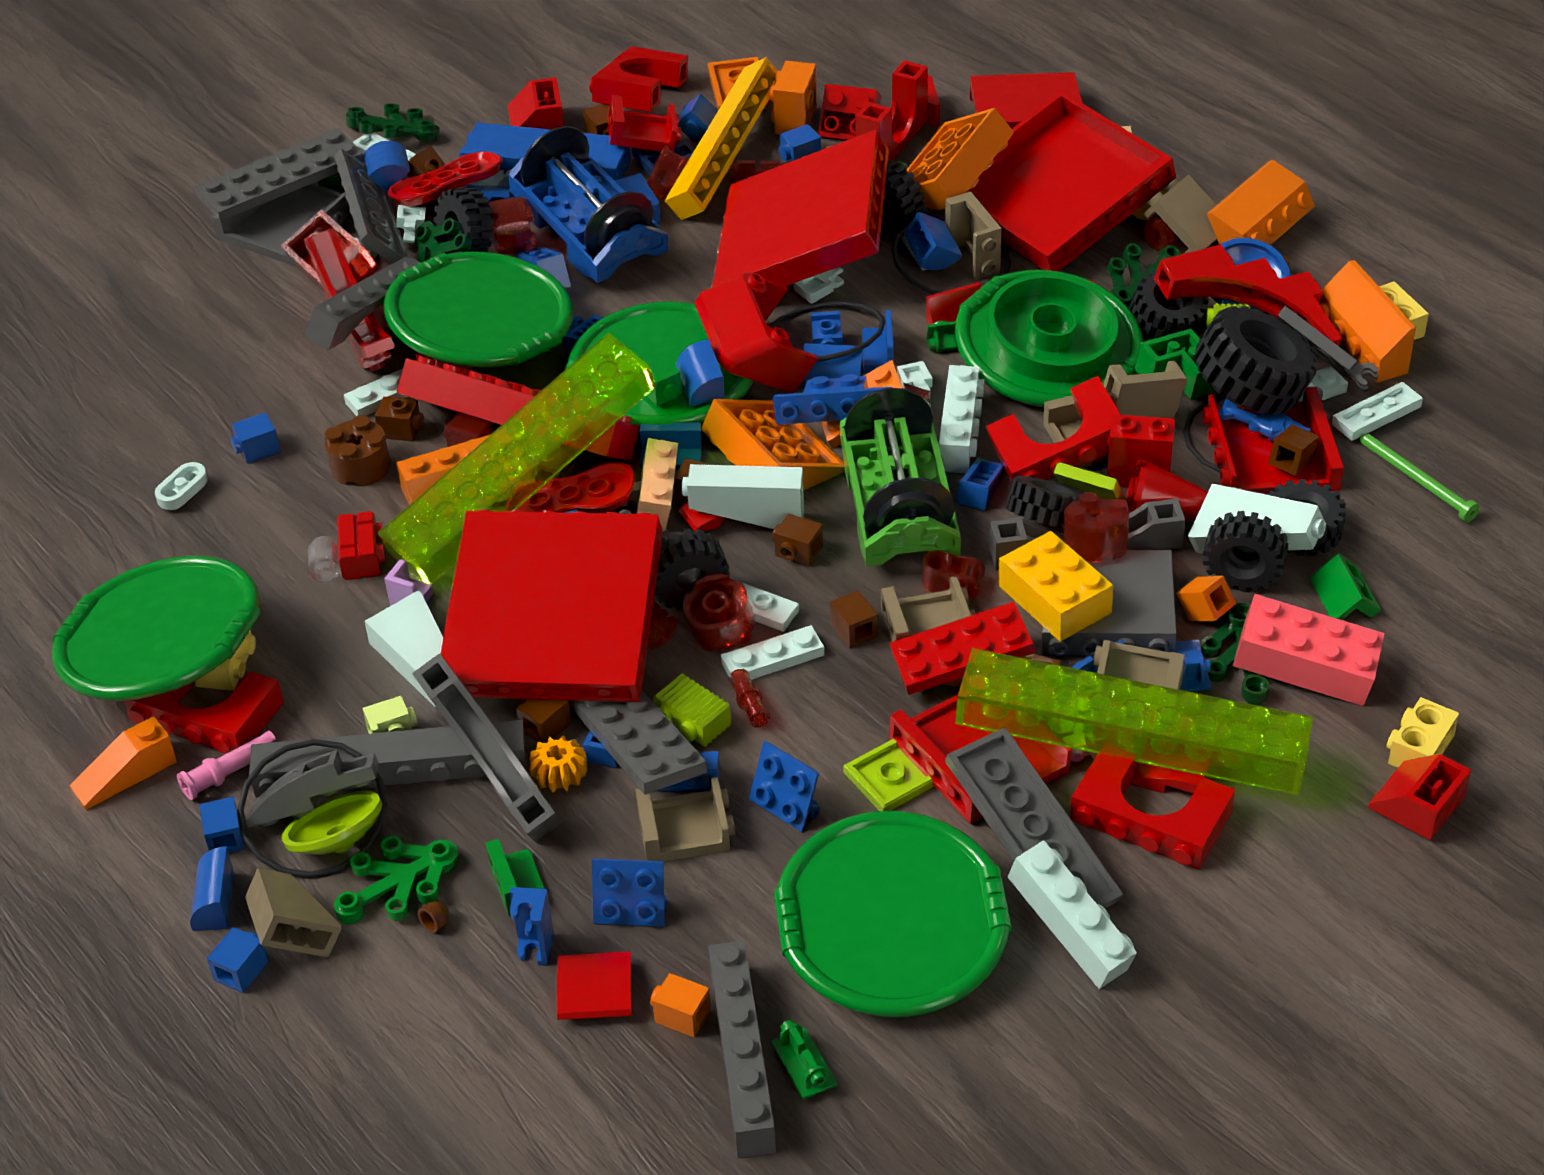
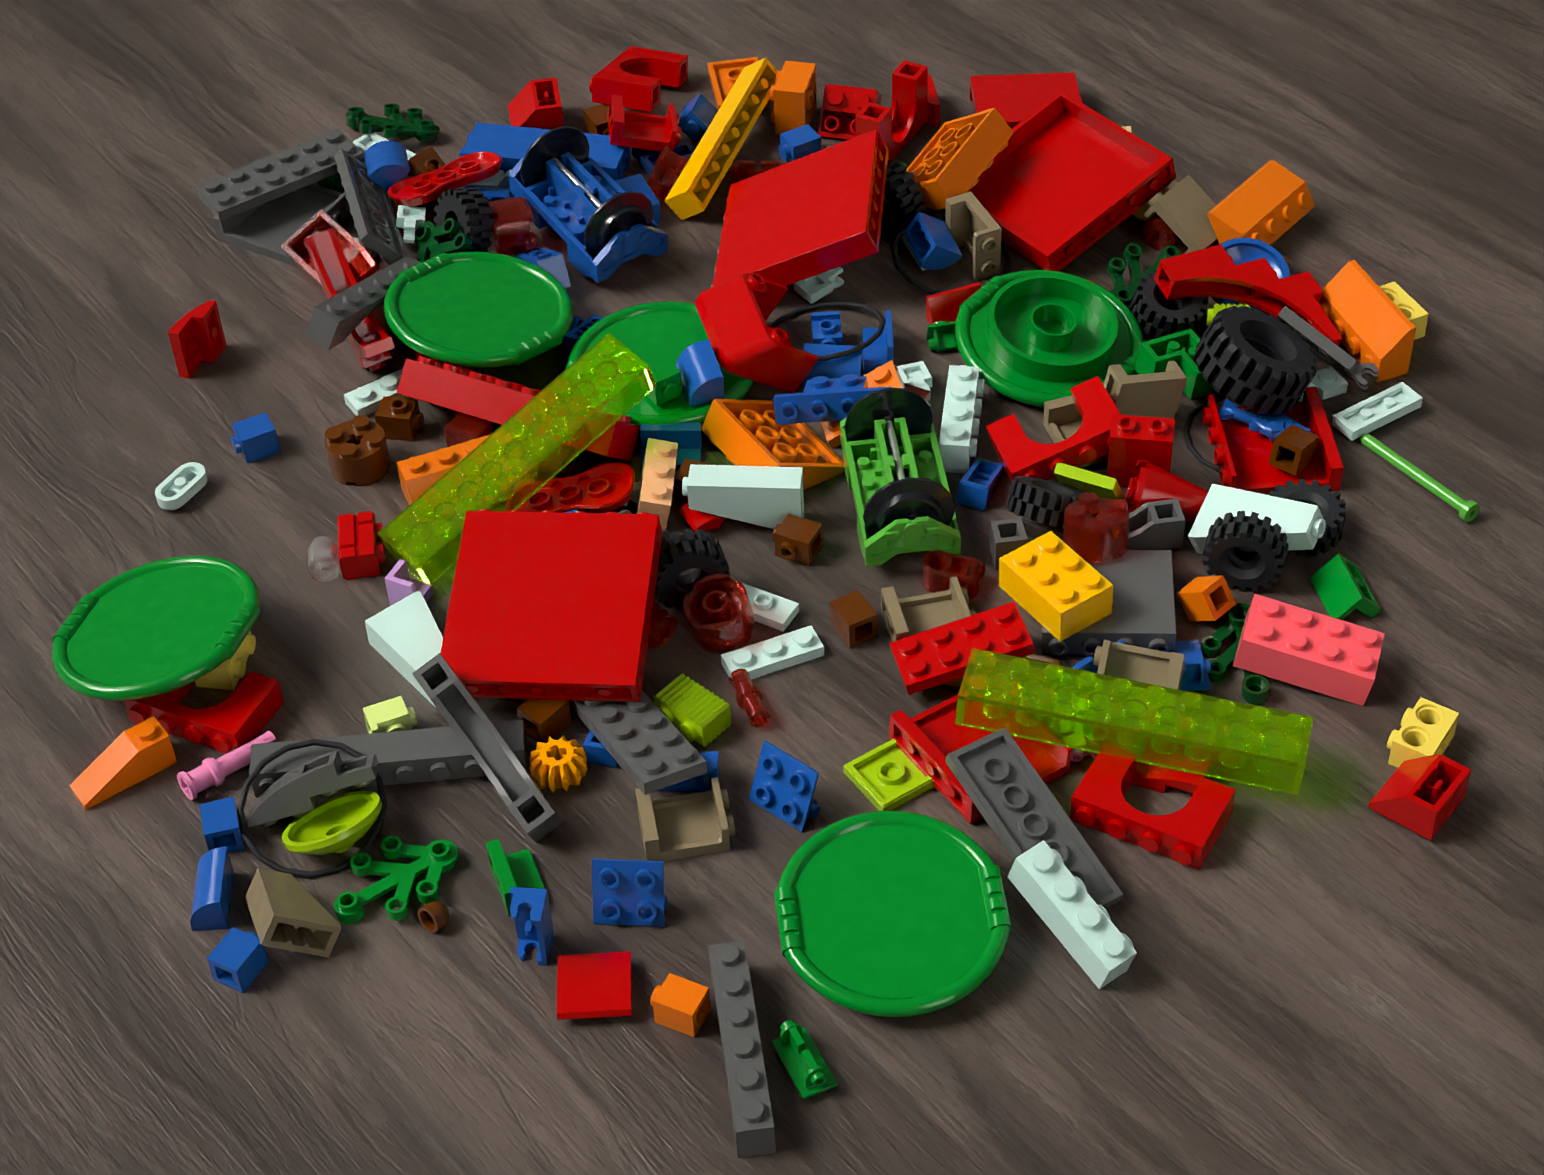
none -> red slope [168,300,227,379]

